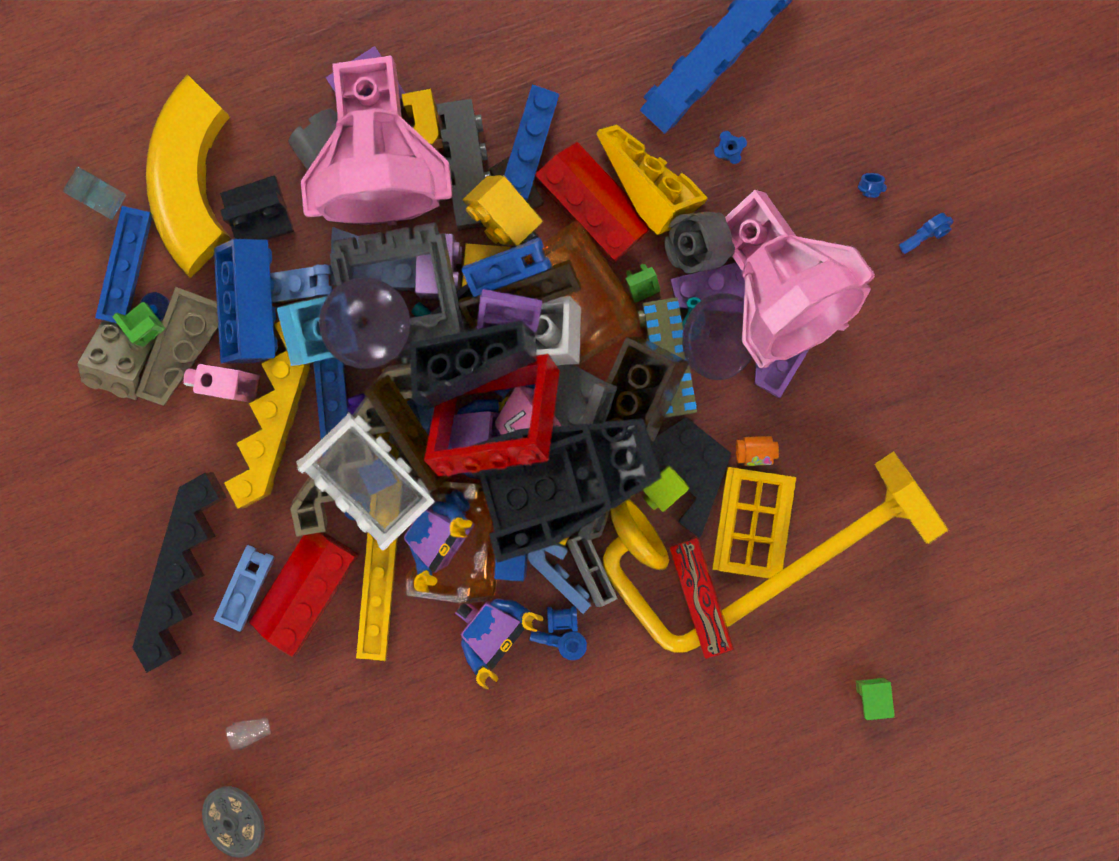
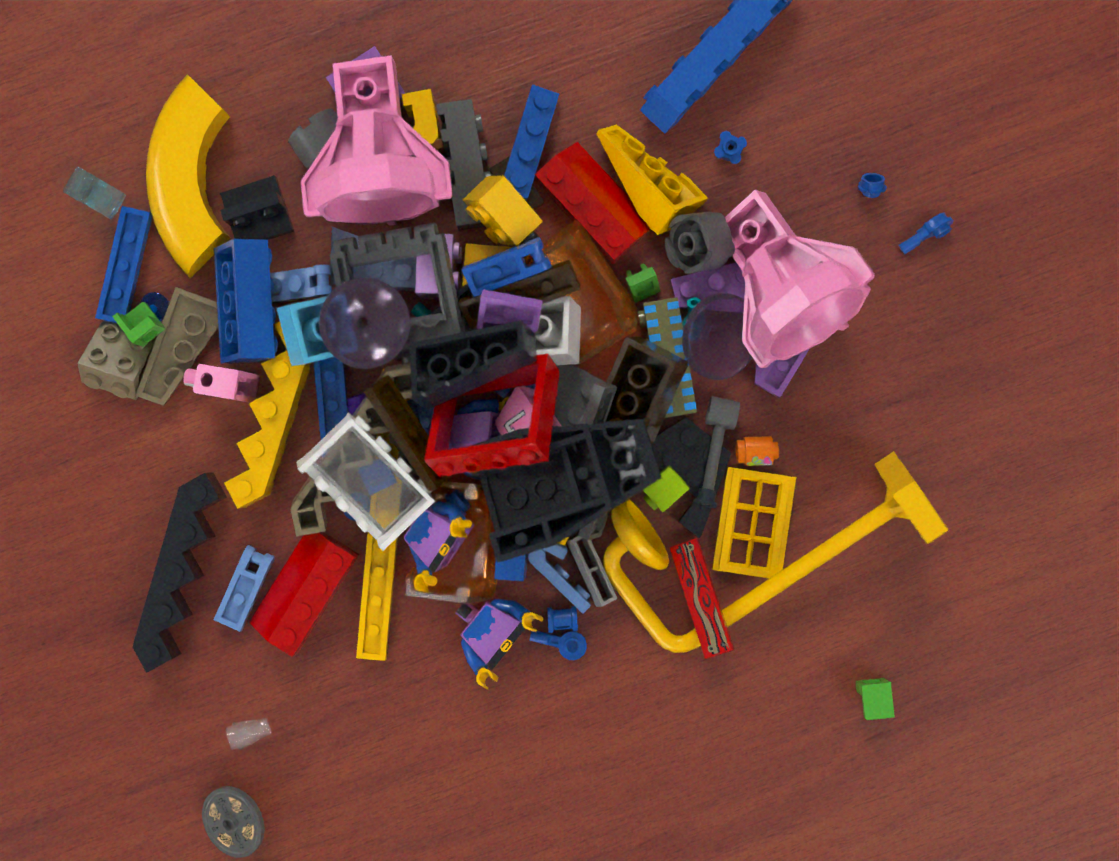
none -> dark grey piece [693,396,740,508]

